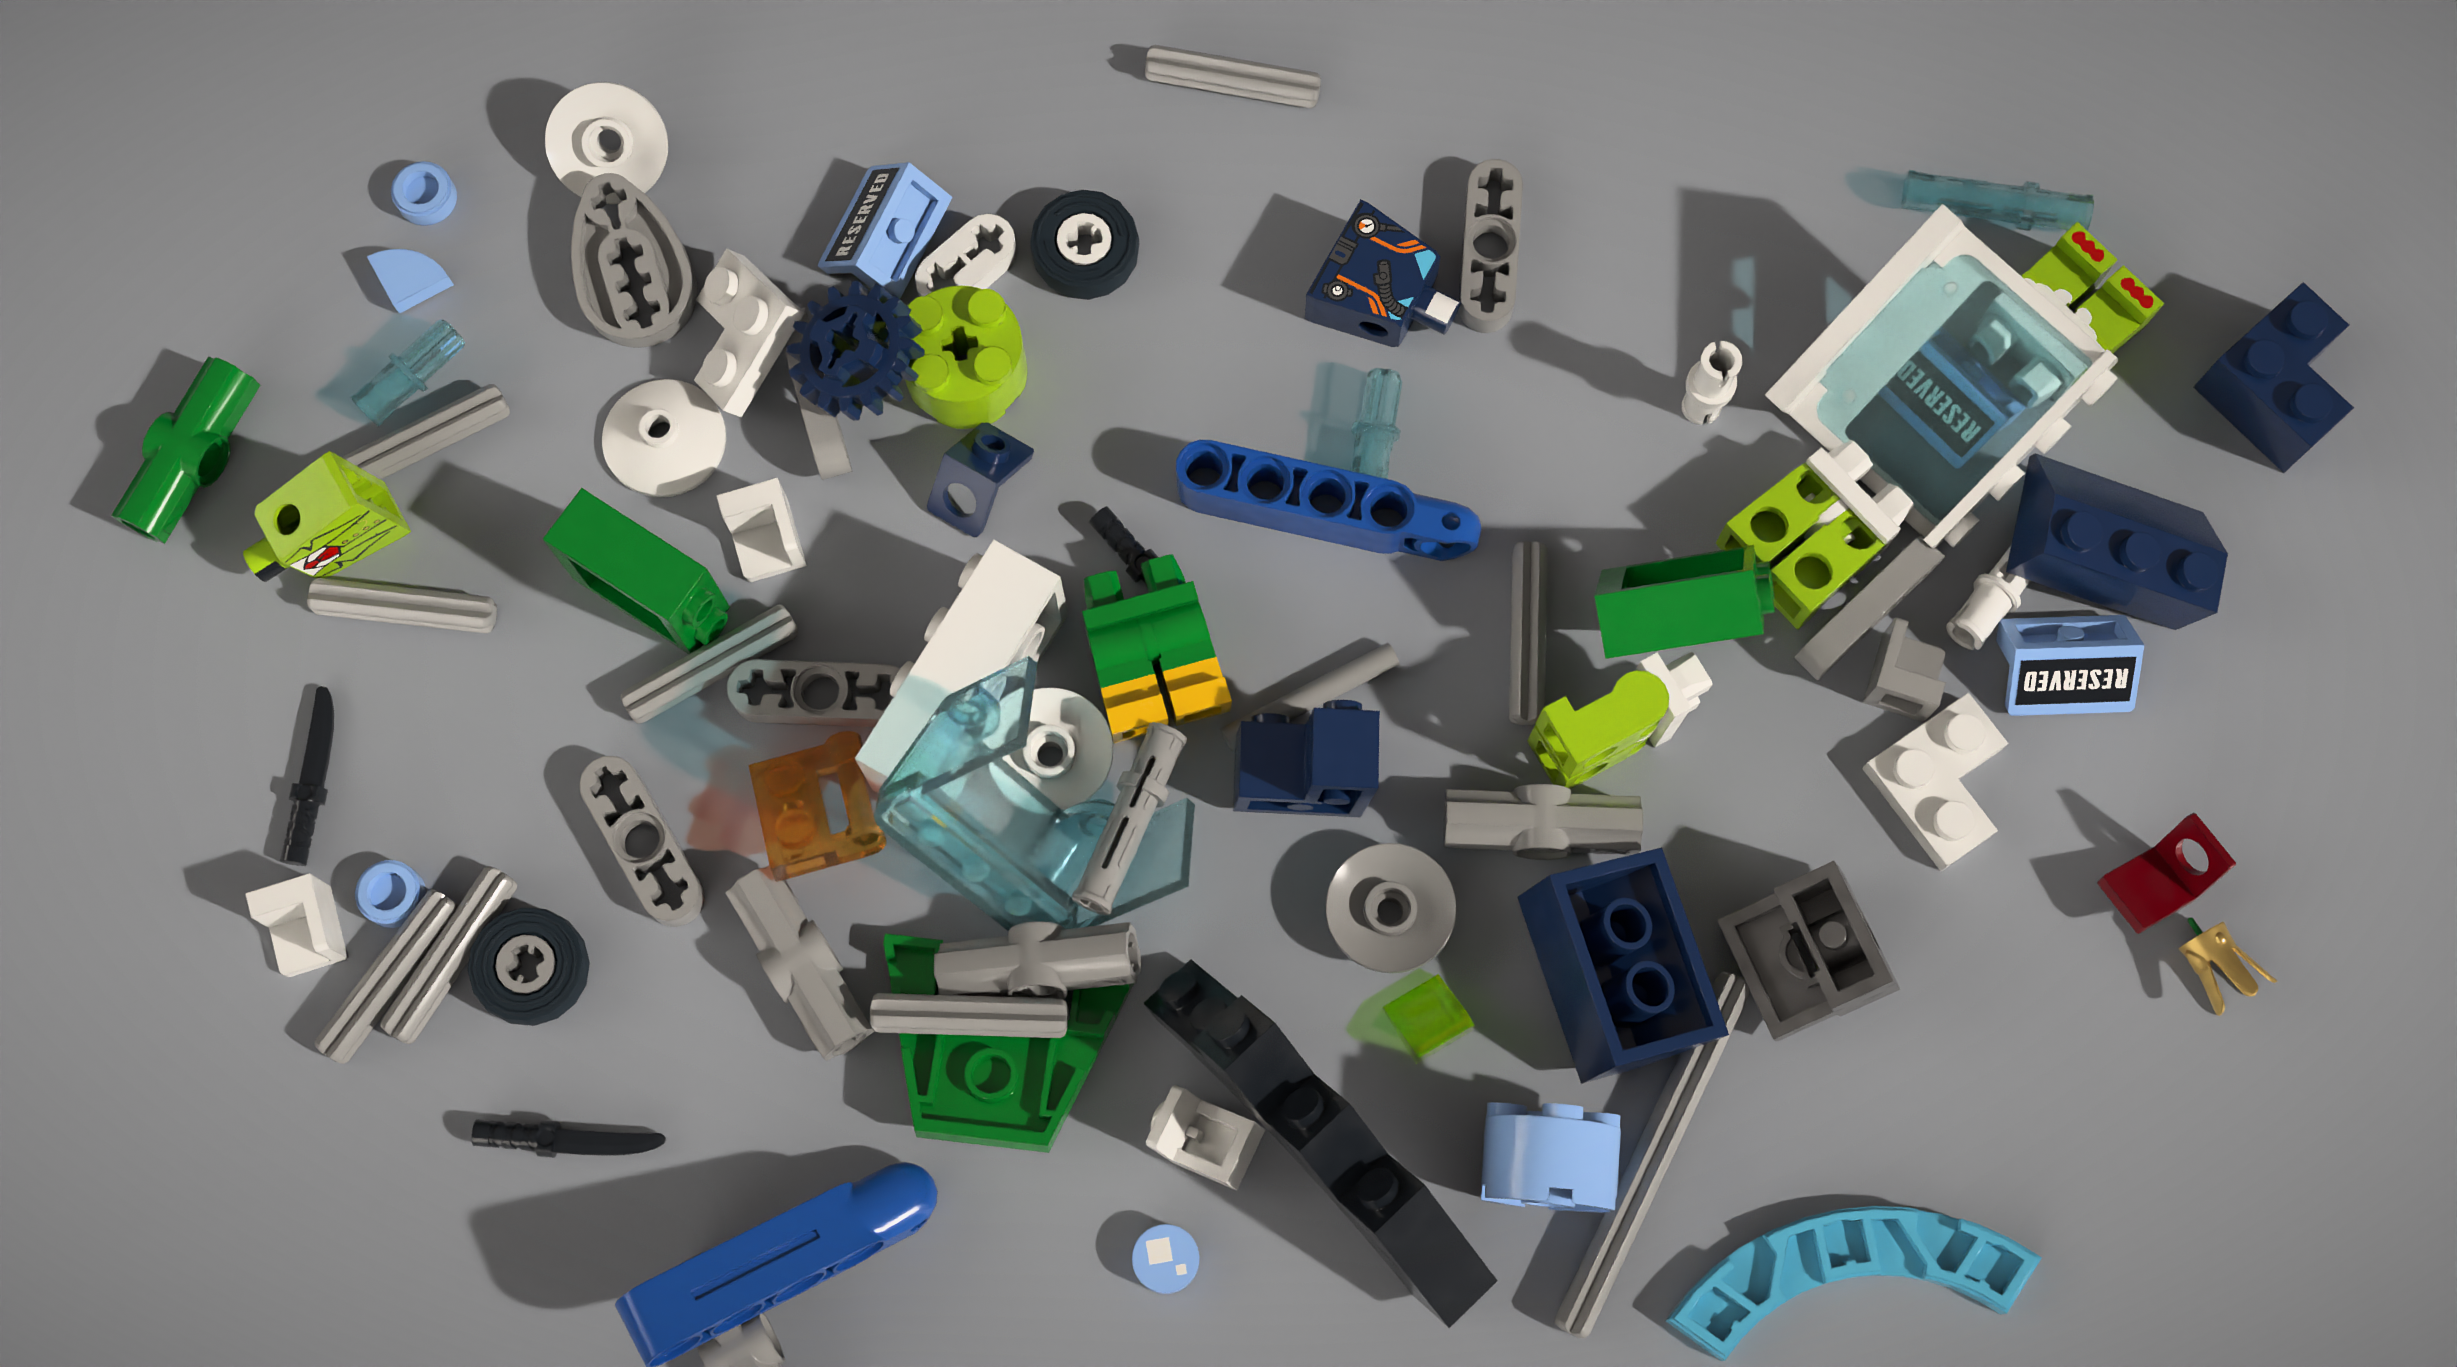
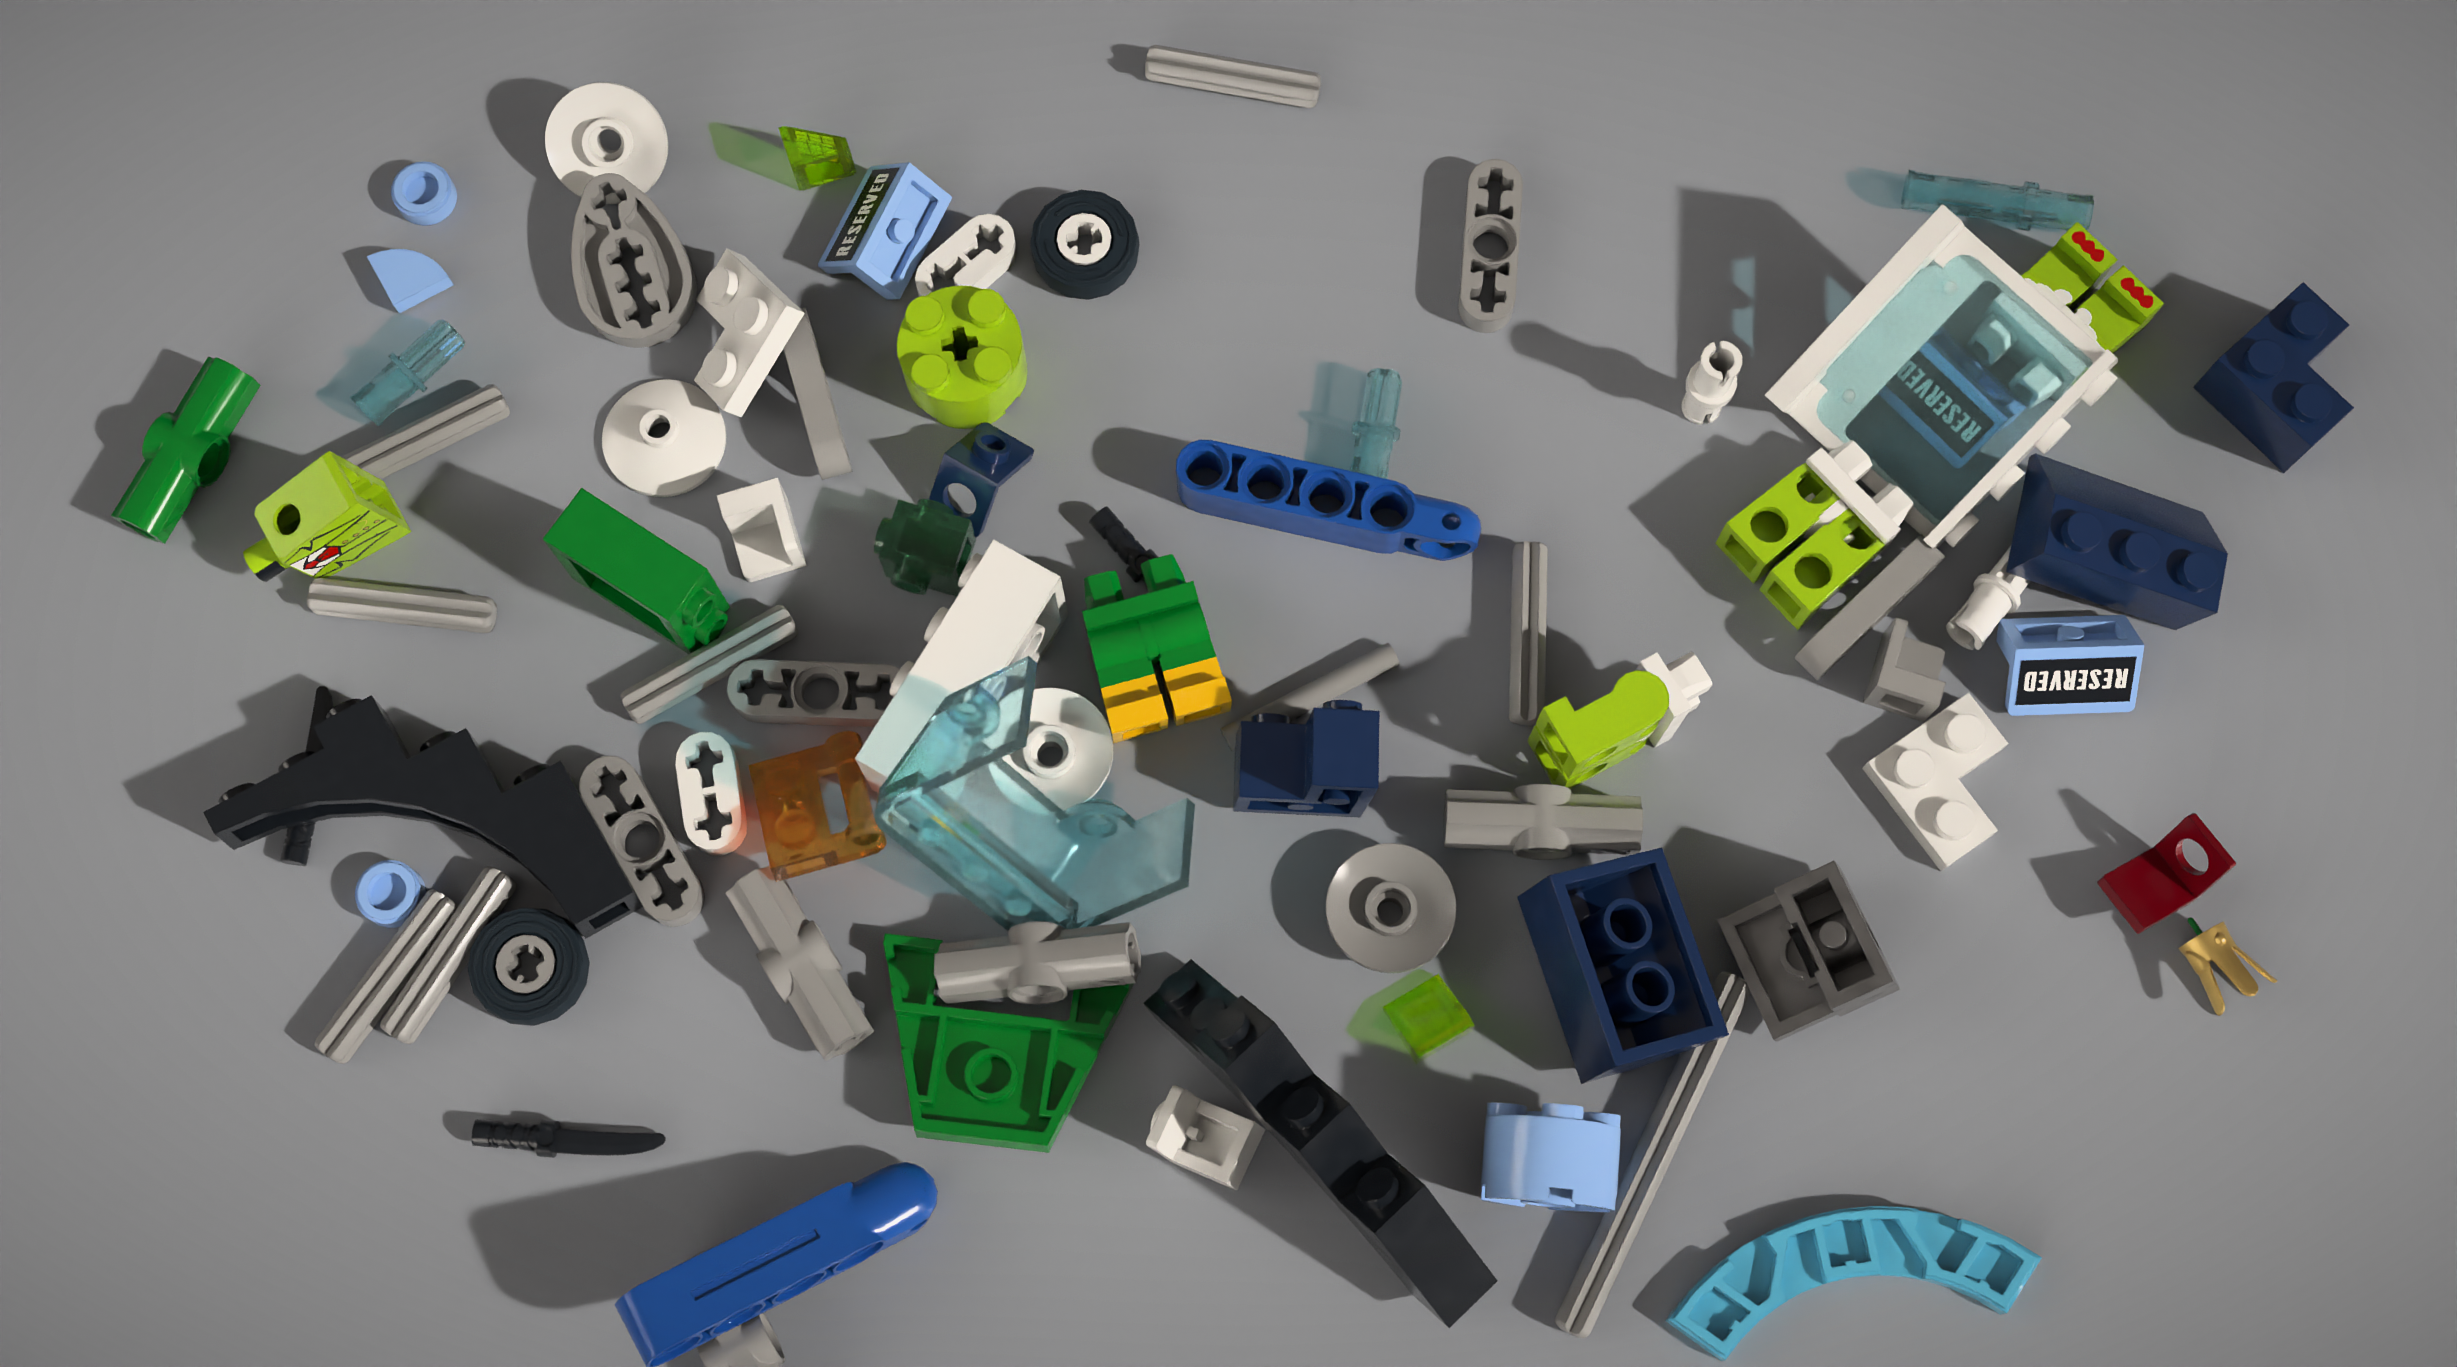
white panel [246,873,348,977] -> none
dark blue gear [786,281,925,421] -> none
light grey axle [870,993,1068,1038] -> none
light grey pin [1072,722,1187,915] -> none
light blue tile [1132,1224,1200,1294] -> none
dark blue torso [1305,199,1461,347] -> none
green window [1594,545,1775,659] -> none
none -> black arch [203,695,643,939]
none -> white beam [675,732,747,856]
none -> clear neon green slope [778,126,857,191]
none -> clear green brick [874,499,976,597]

